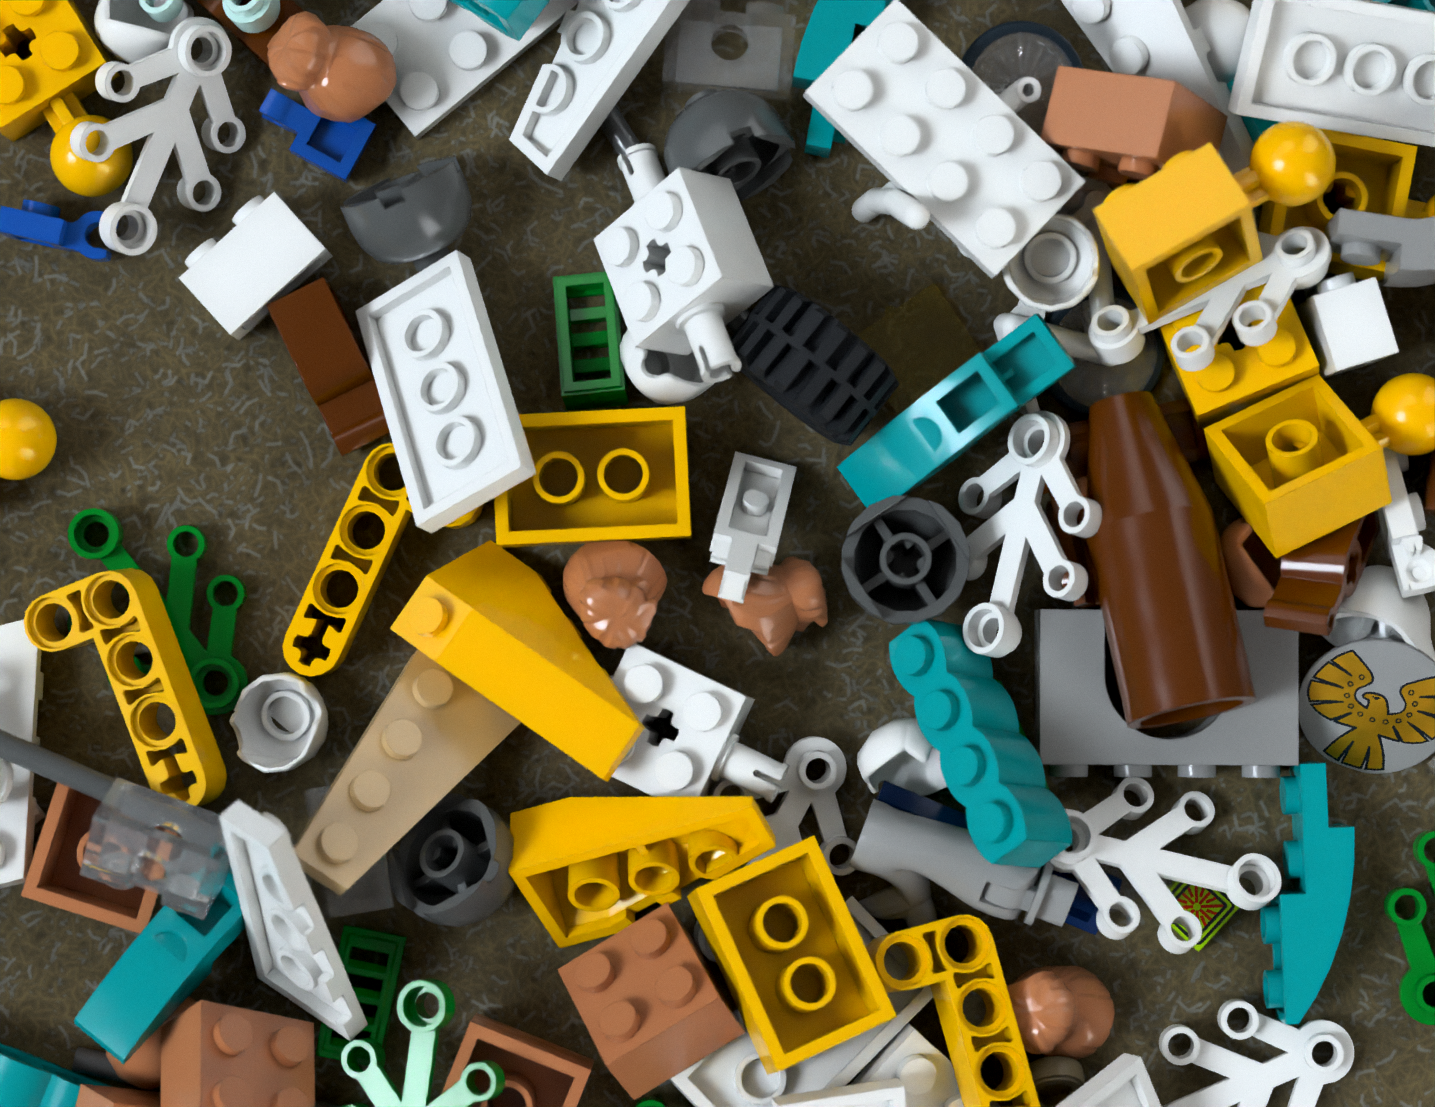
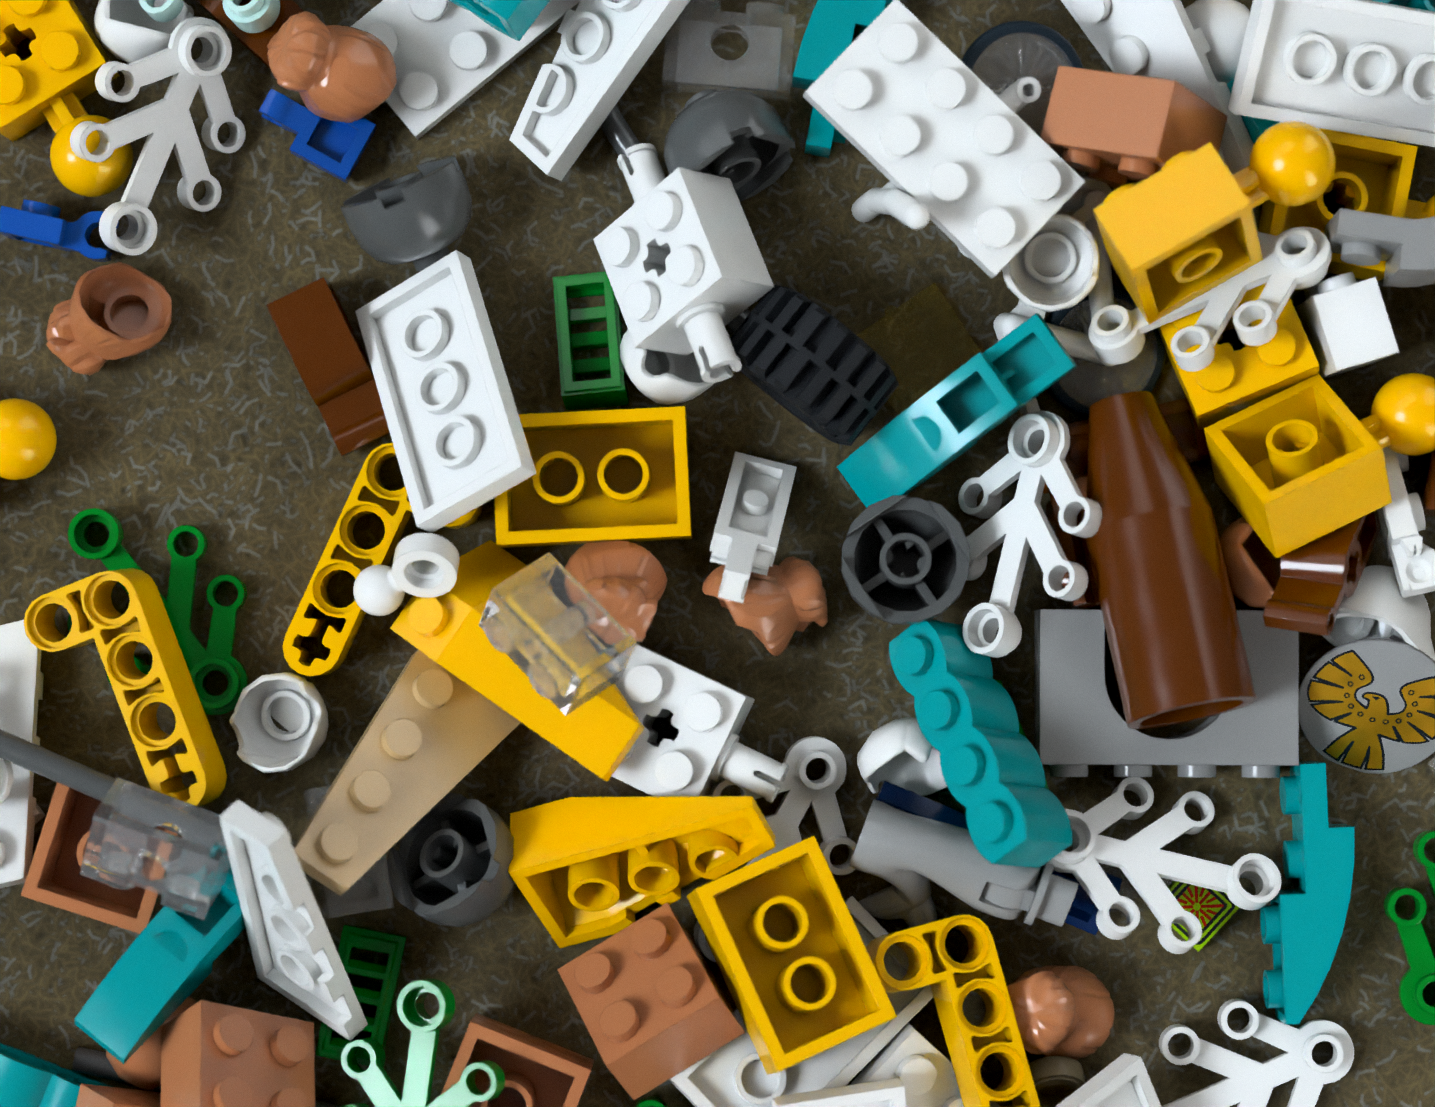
white brick [179,192,333,340] -> none
none -> nougat hair [46,262,172,375]
none -> white plate [353,533,460,616]
none -> clear brick [479,552,637,716]

